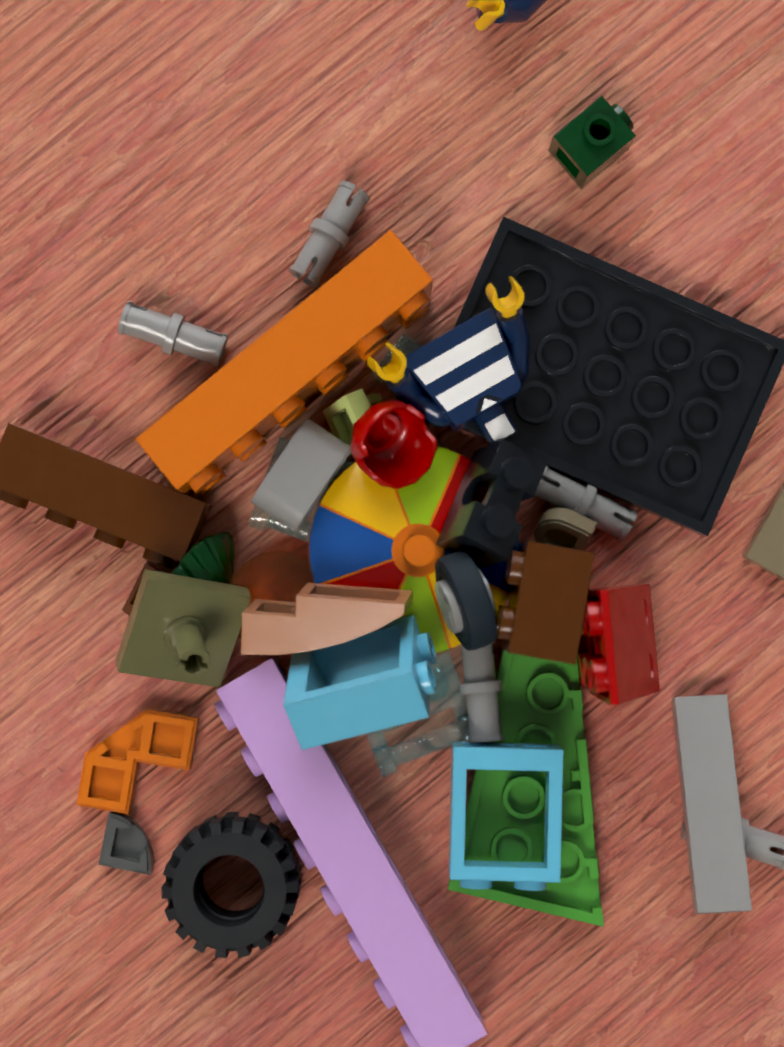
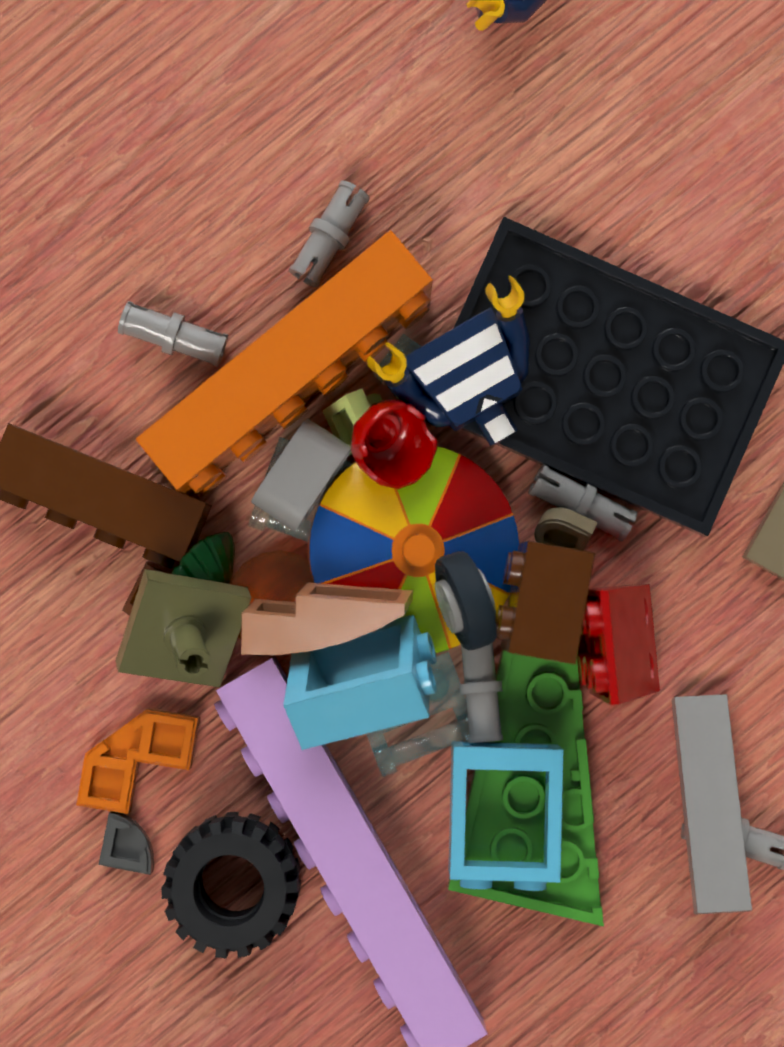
black brick [436,438,547,568] -> none
dark green brick [548,96,636,189] -> none

